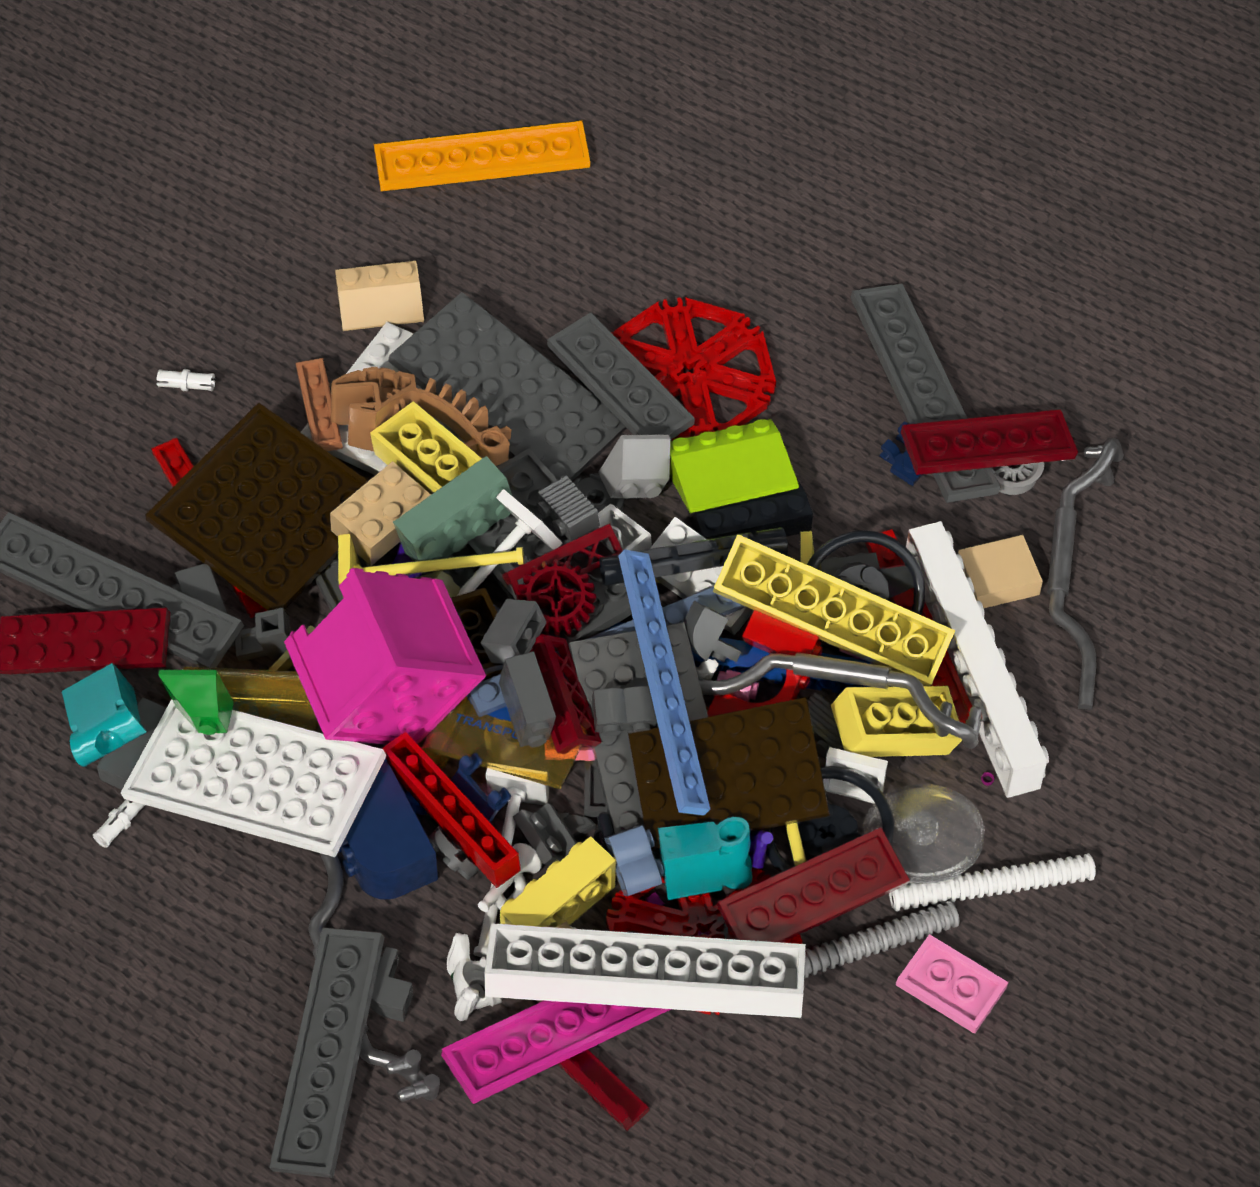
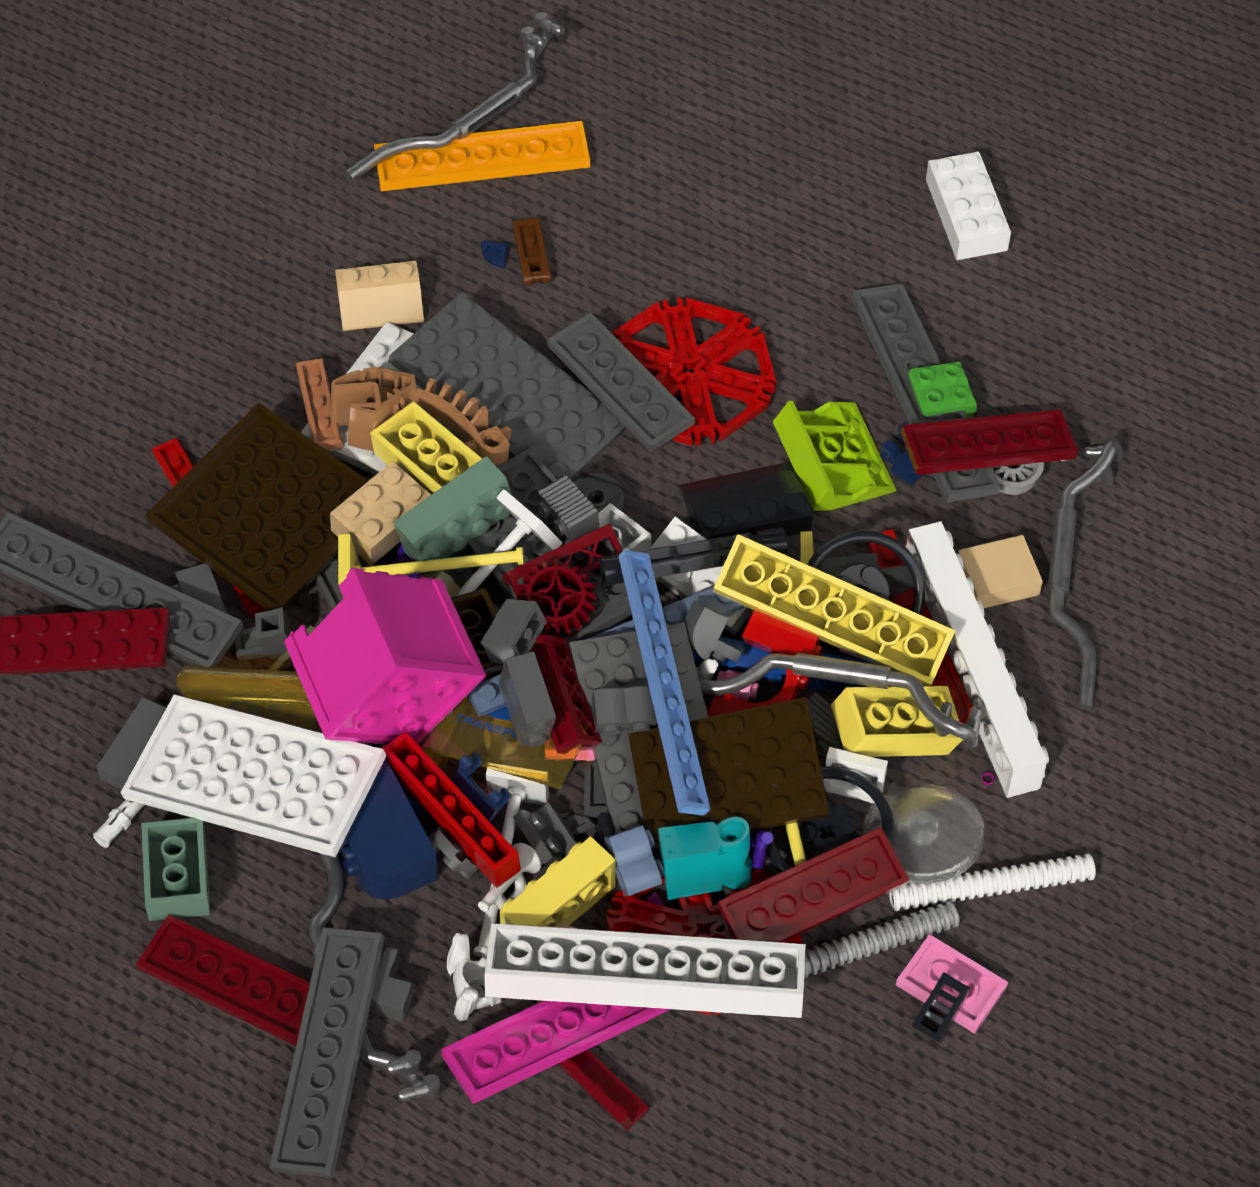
teal piece [62,663,147,767] -> none
white pin [157,369,215,392] -> none
green slope [158,670,234,735] -> none
light grey slope [598,435,671,499] -> none
lime slope [670,419,799,513] -> none
none -> dark red plate [136,914,310,1046]
none -> sand green brick [141,818,210,921]
none -> flat silver piece [343,12,565,182]
none -> dark blue tile [481,241,508,269]
none -> reddish brown plate [512,218,551,286]
none -> lime piece [773,401,896,511]
none -> bright green bracket [908,362,977,418]
none -> black slope [912,972,971,1044]
none -> white brick [926,152,1011,260]

